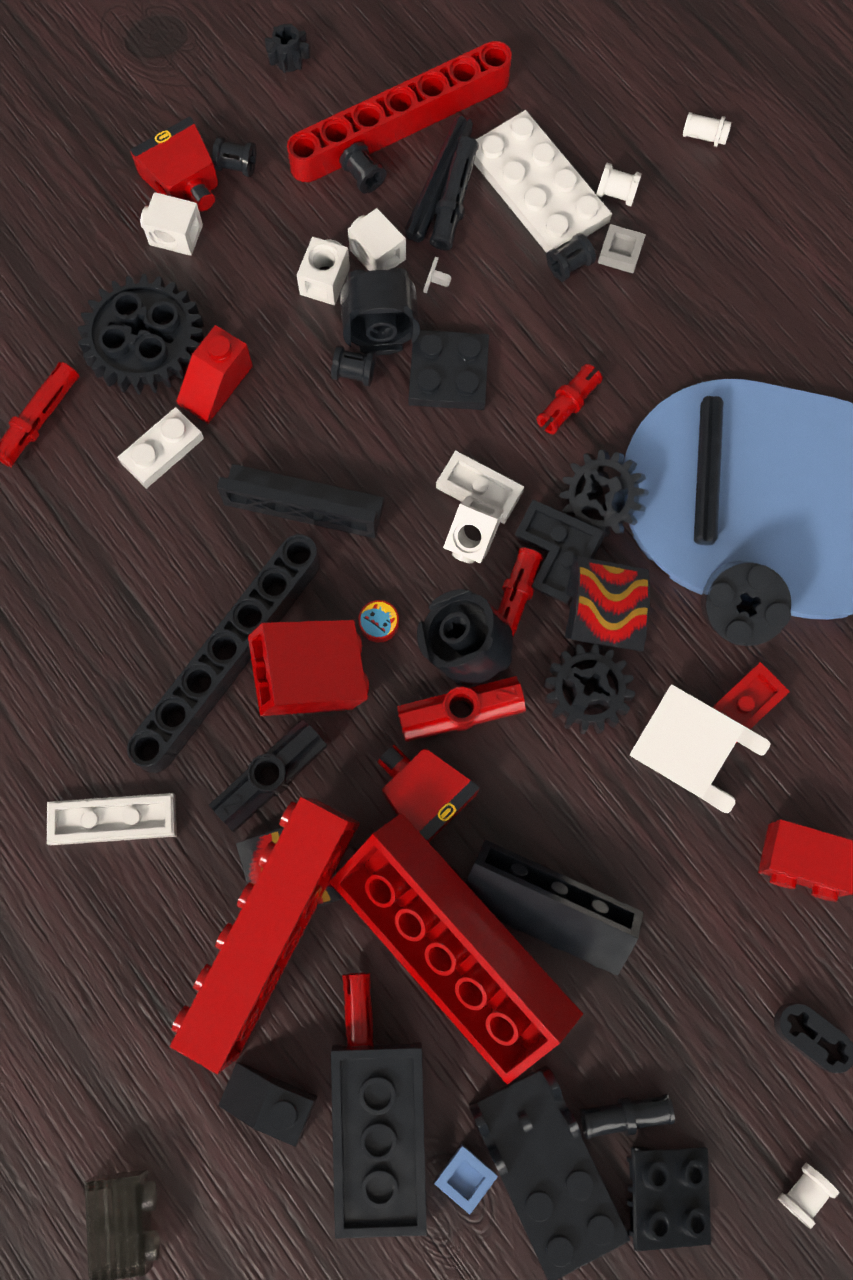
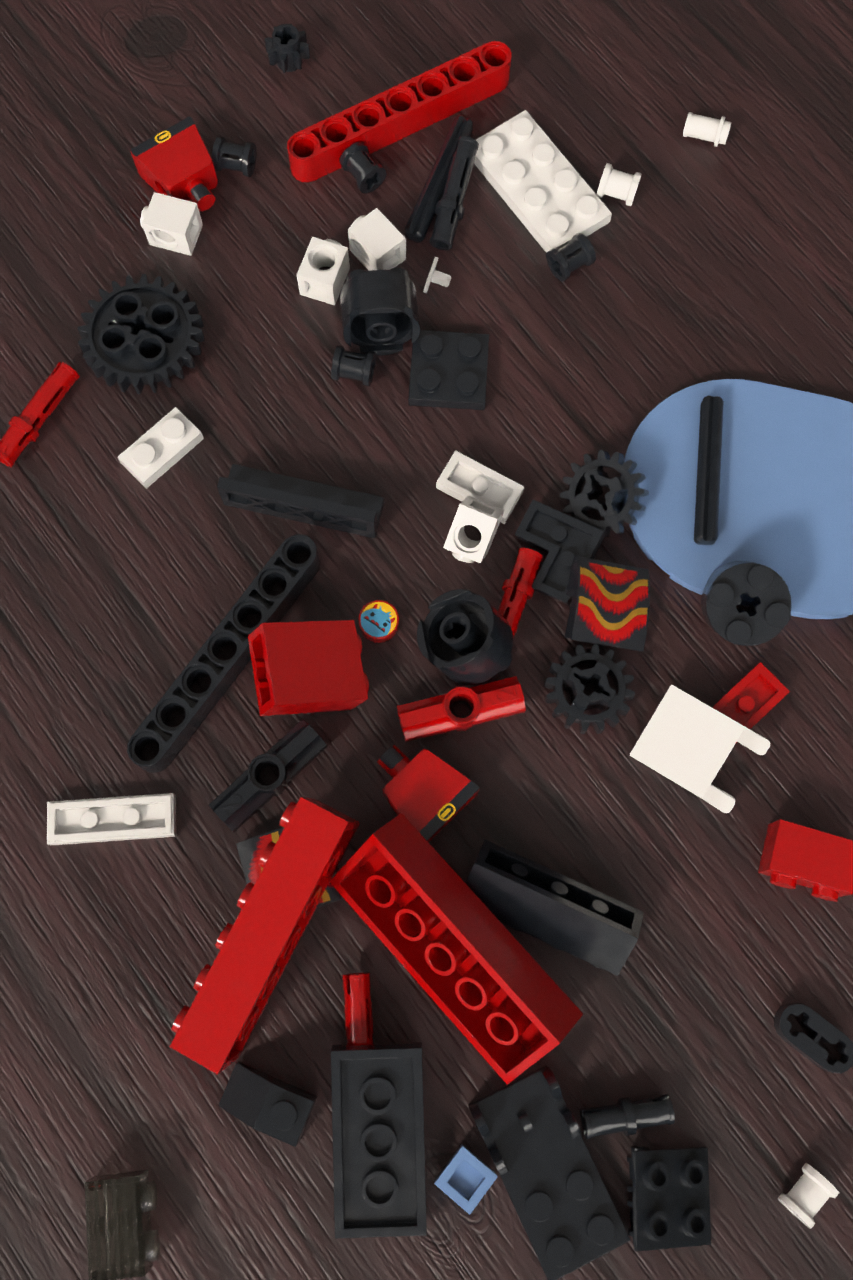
red slope [176,325,253,424] -> none
red pin [536,364,603,434] -> none
light grey plate [598,224,646,273] -> none

